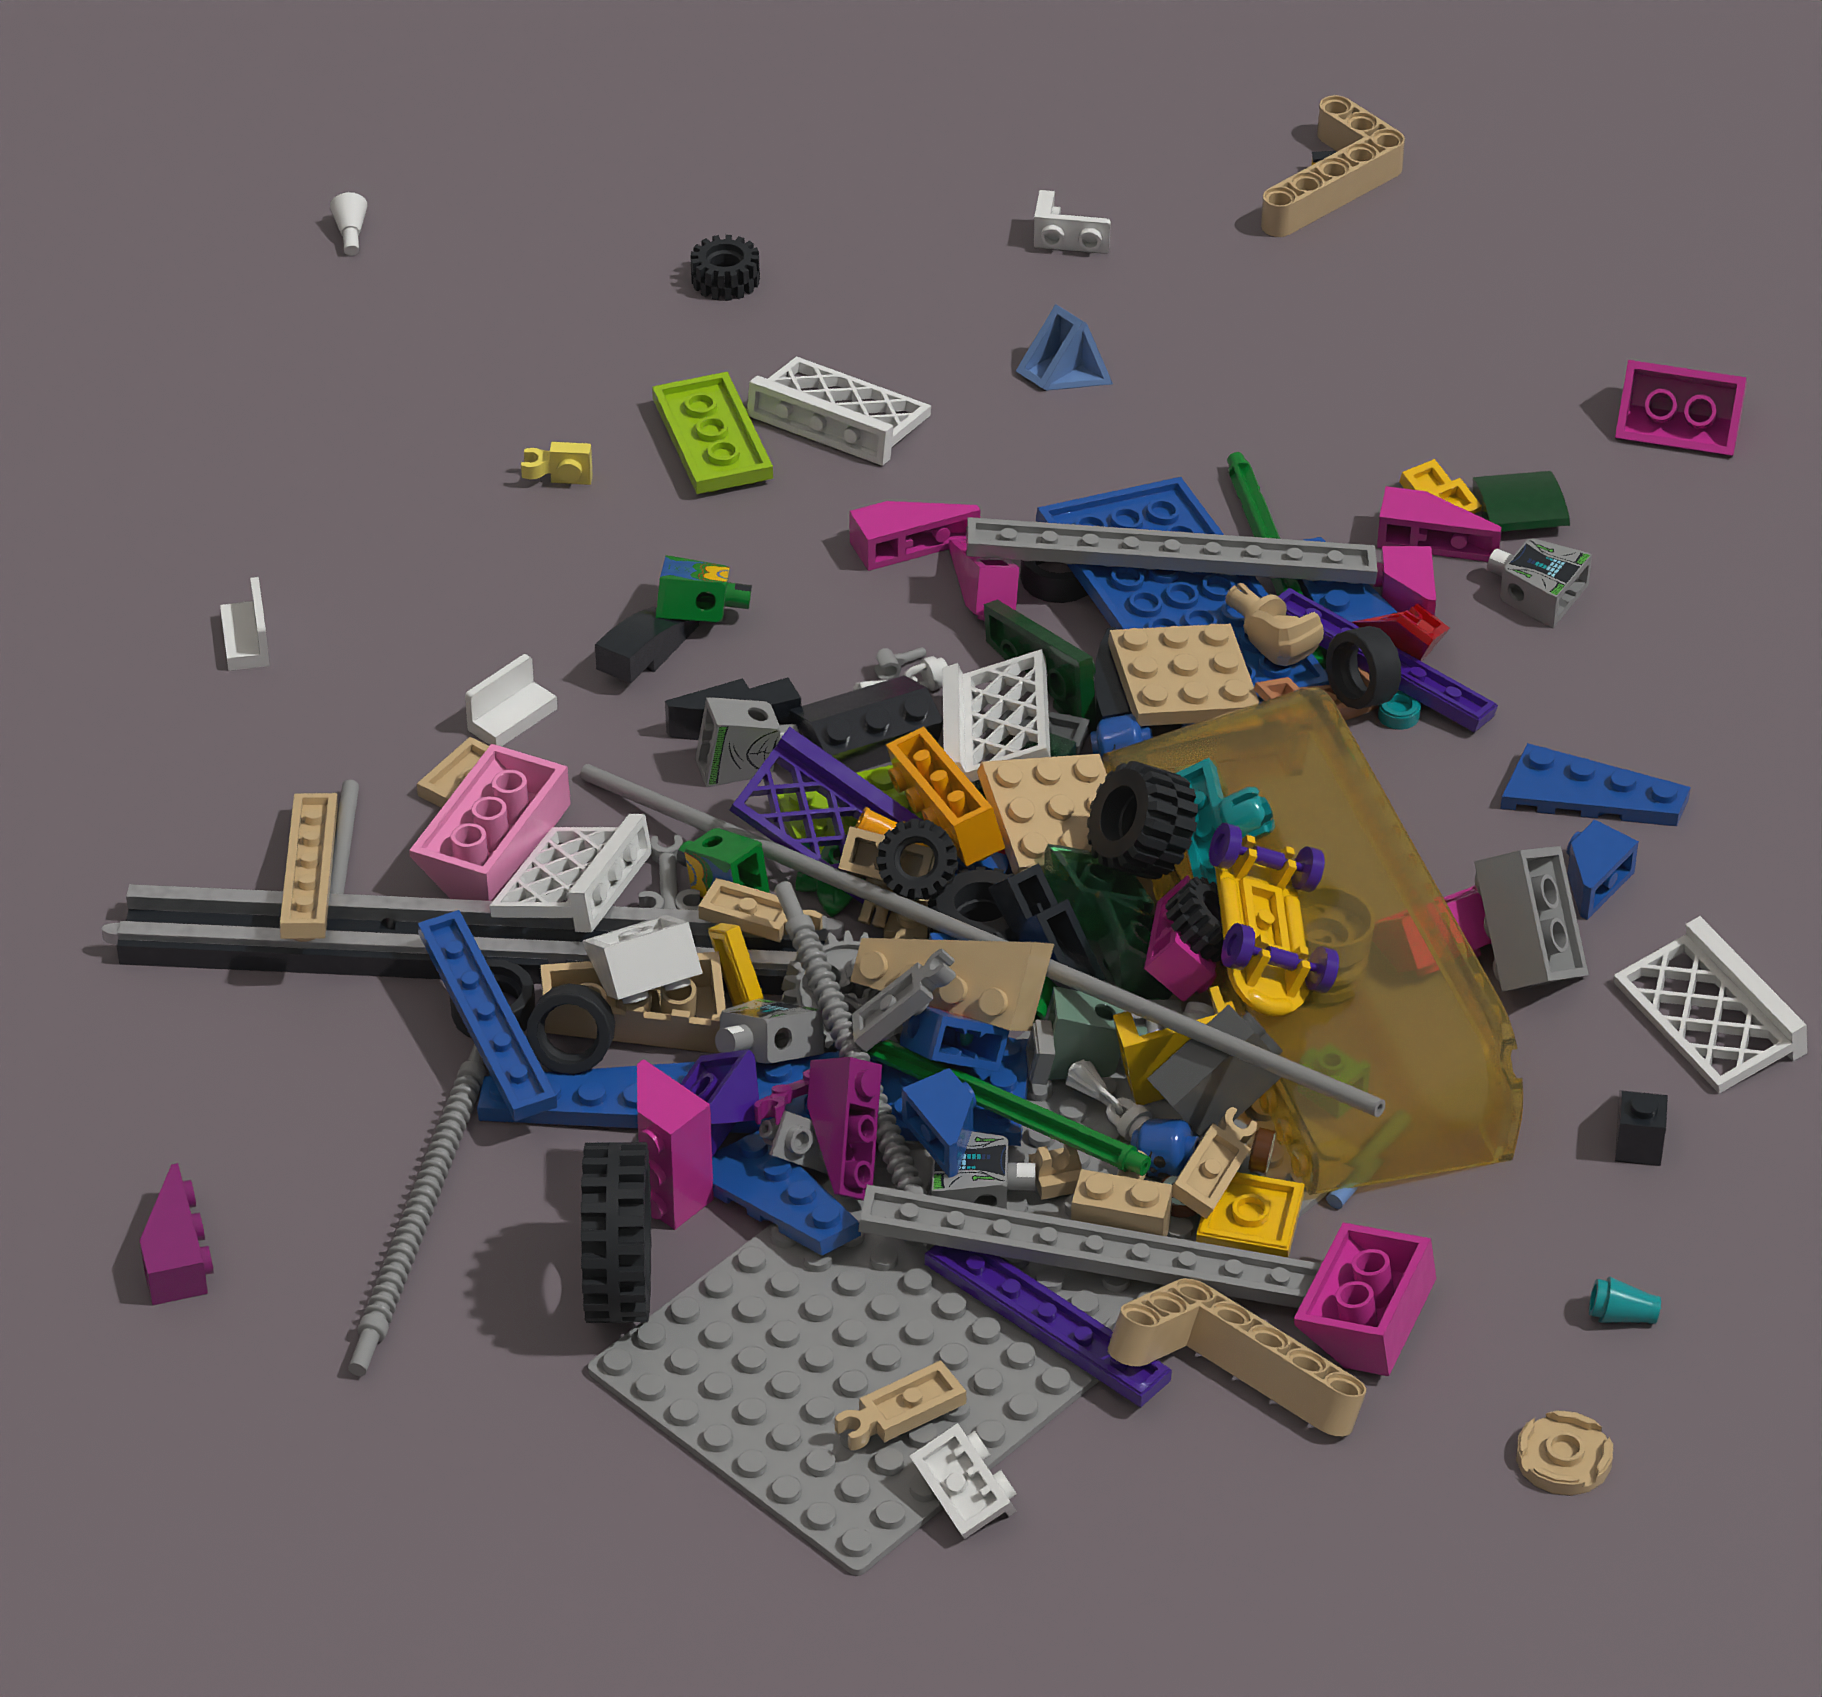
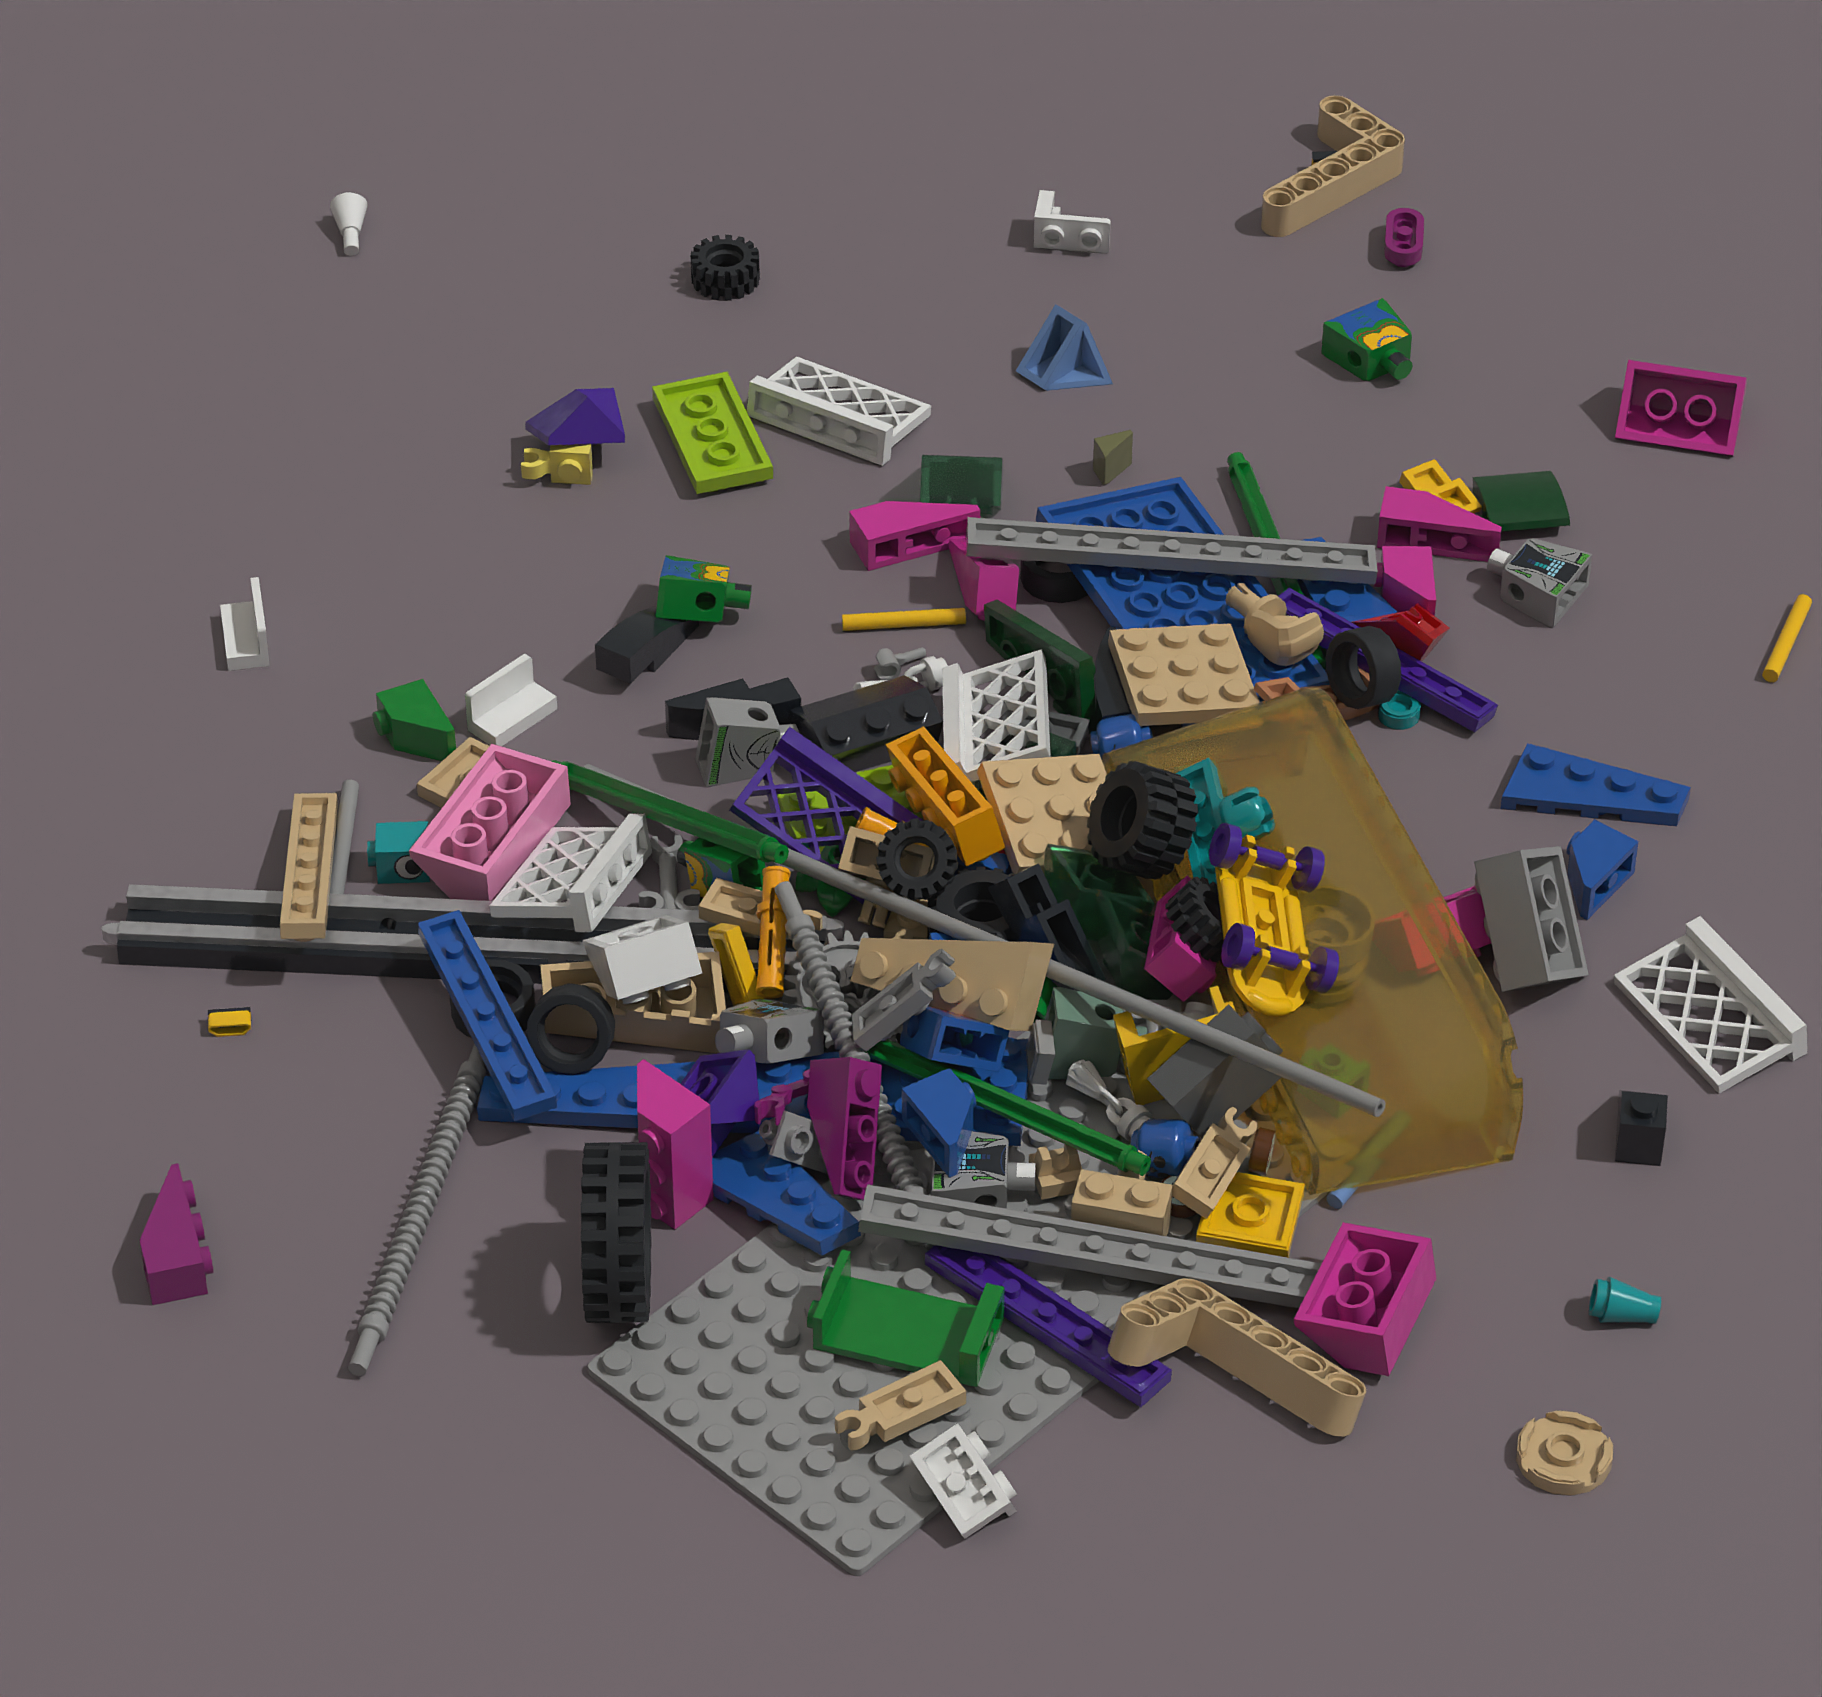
none -> yellow piece [208,1007,252,1037]
none -> teal brick [367,821,430,884]
none -> green slope [372,679,456,761]
none -> dark purple slope [525,388,625,445]
none -> green piece [551,760,789,864]
none -> light orange pin [756,866,791,999]
none -> green panel [807,1249,1005,1387]
none -> yellow bar [842,608,966,631]
none -> clear green slope [920,455,1004,516]
none -> olive slope [1093,429,1133,485]
none -> green torso [1321,298,1413,381]
none -> magenta plate [1384,208,1424,267]
none -> yellow bar [1762,594,1812,682]

